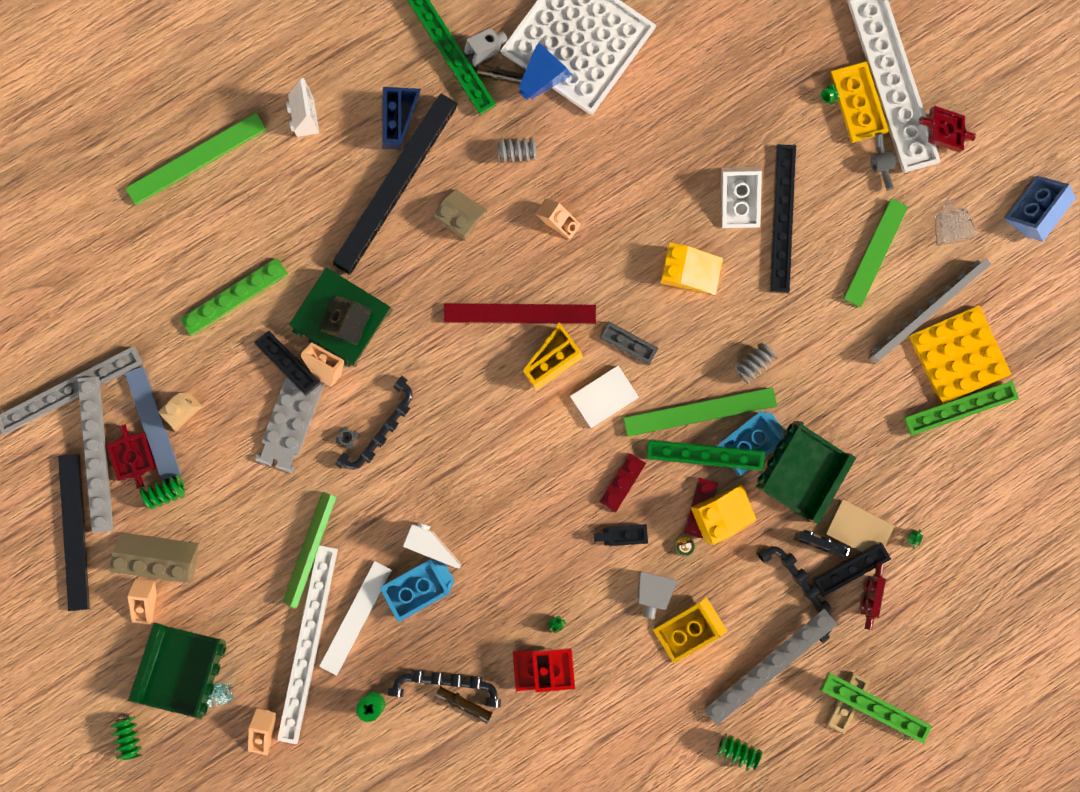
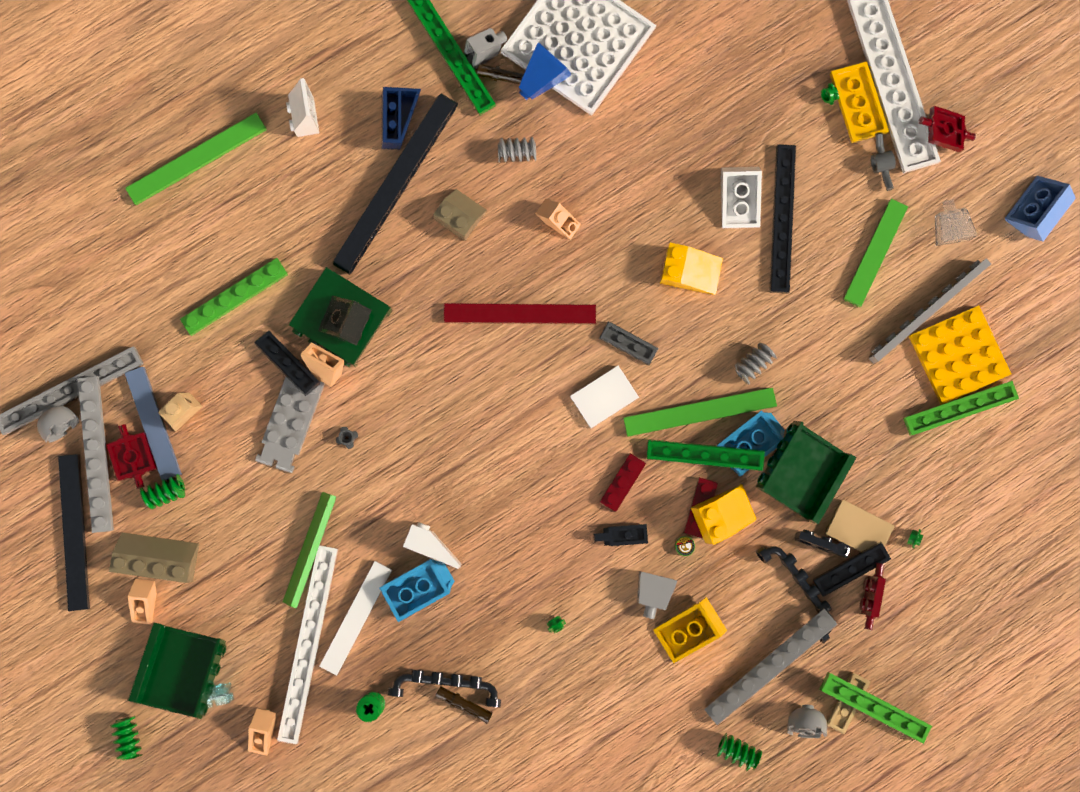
black bar [334,376,413,470] -> none
red bracket [512,648,575,693] -> none
yellow wedge [523,323,583,391] -> none
none -> light grey cylinder [37,406,79,443]
none -> light grey cylinder [787,705,827,738]

